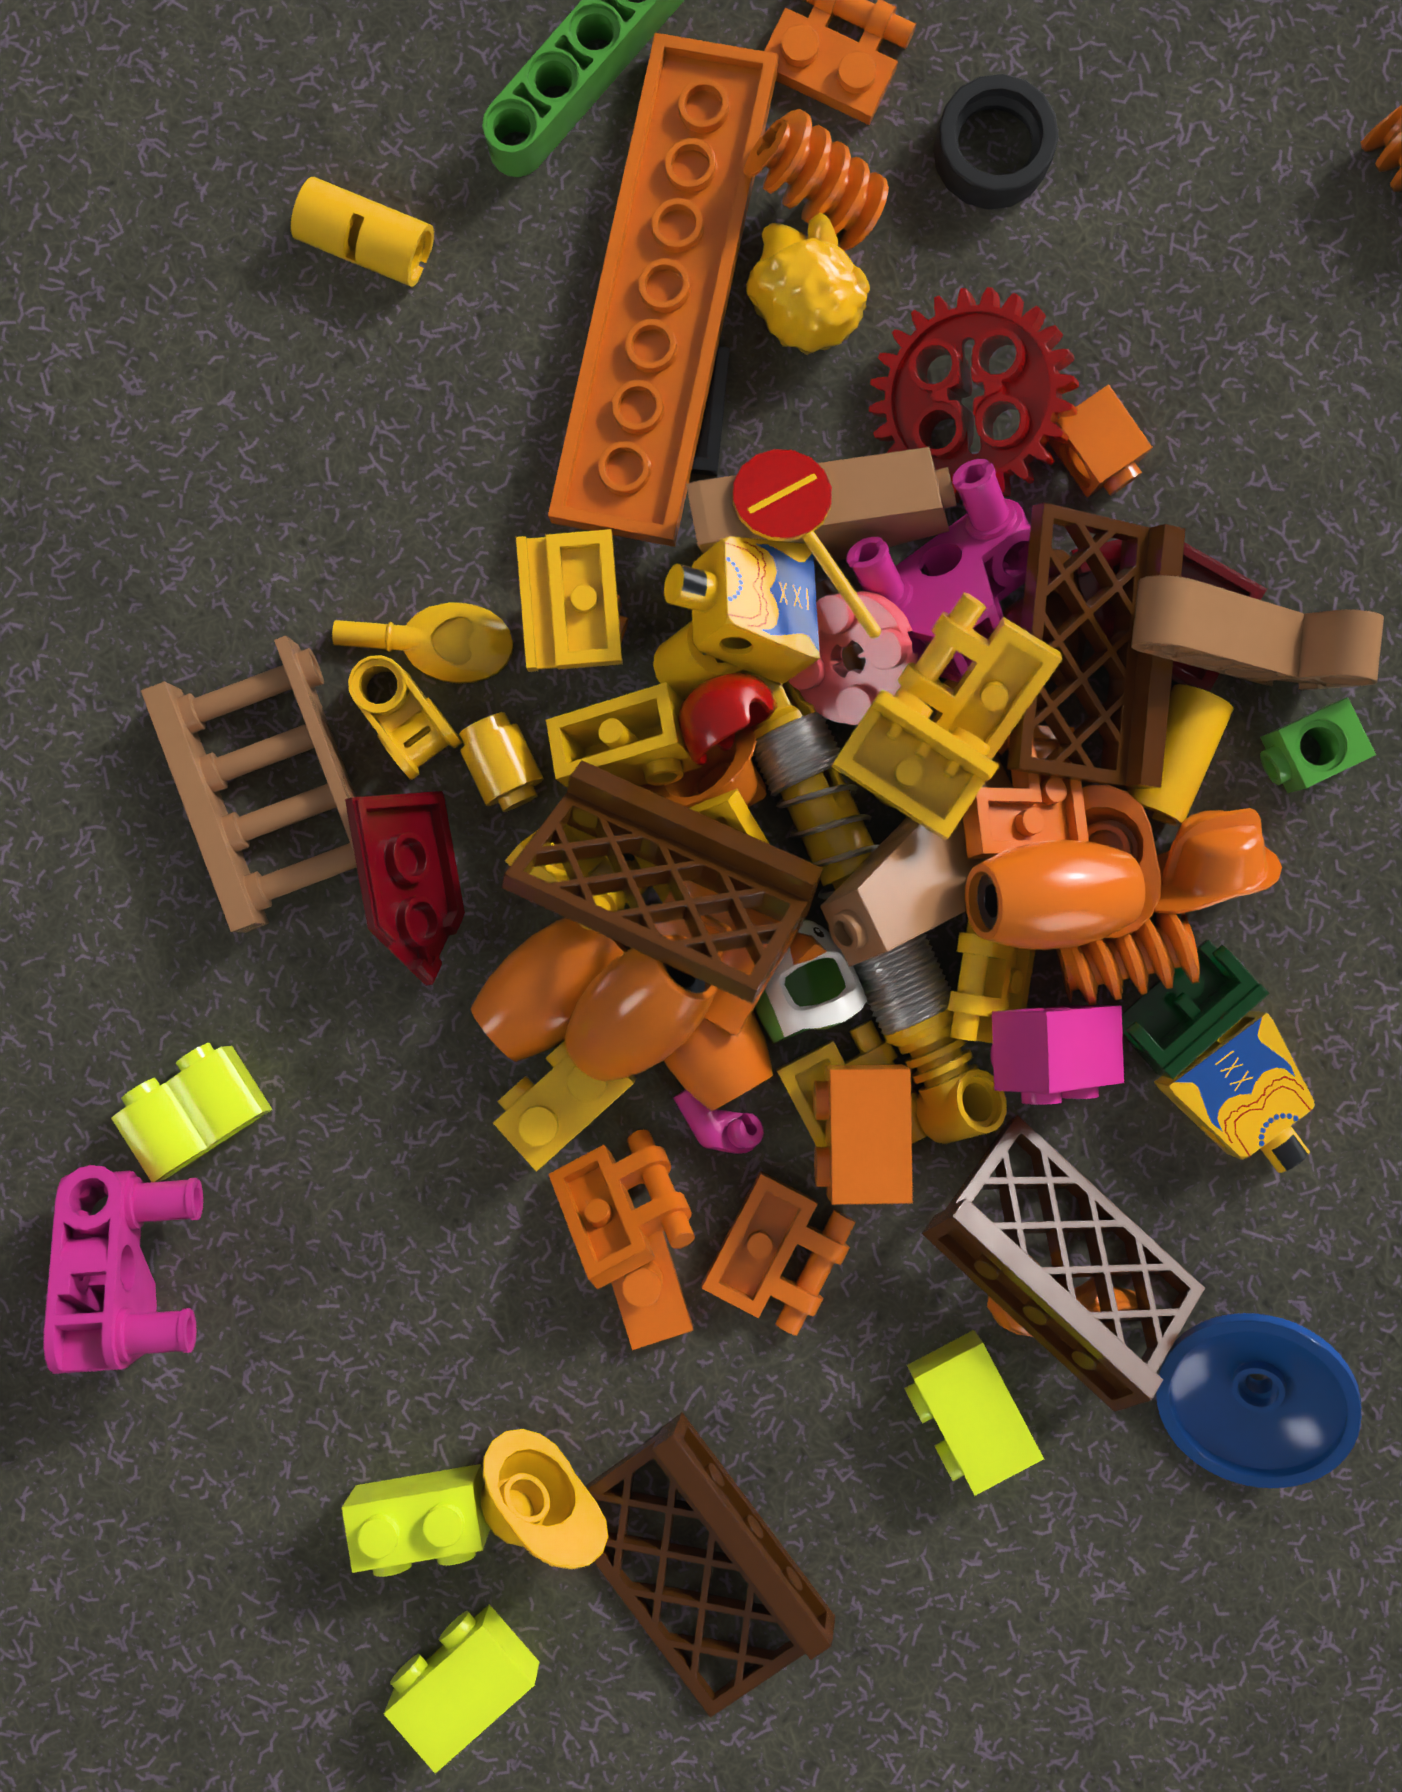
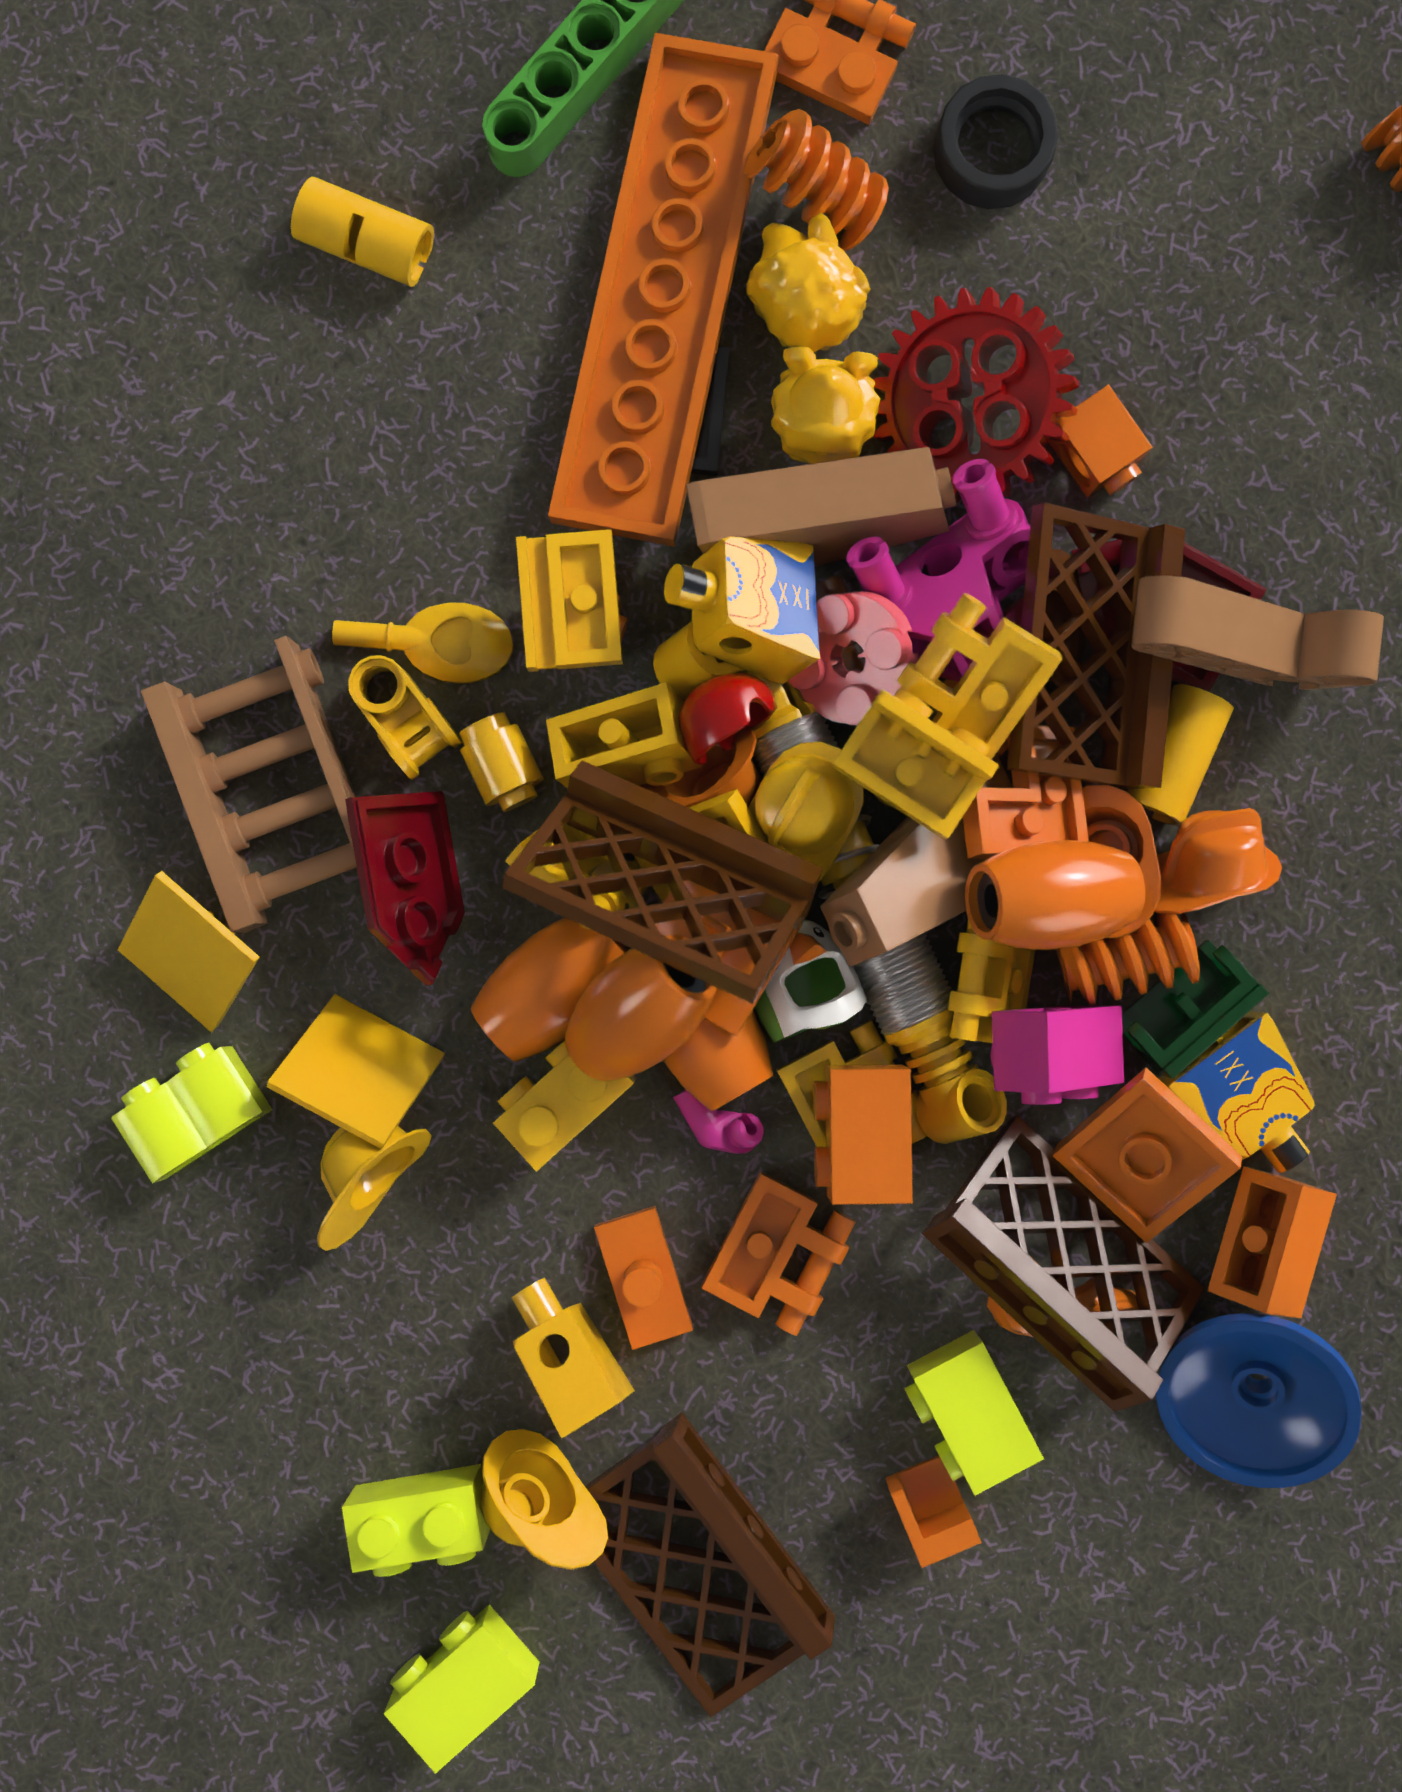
dark pink piece [44,1165,203,1374] -> none
orange plate [548,1129,695,1289] -> none
red piece [732,449,881,638] -> none
bright green brick [1260,697,1376,793] -> none
none -> yellow piece [118,871,260,1033]
none -> yellow piece [266,994,445,1149]
none -> yellow piece [317,1126,432,1251]
none -> yellow torso [512,1278,635,1438]
none -> yellow piece [749,742,864,881]
none -> yellow animal [771,347,880,464]
none -> orange panel [885,1455,982,1568]
none -> orange plate [1053,1068,1242,1243]
none -> orange brick [1208,1166,1337,1318]

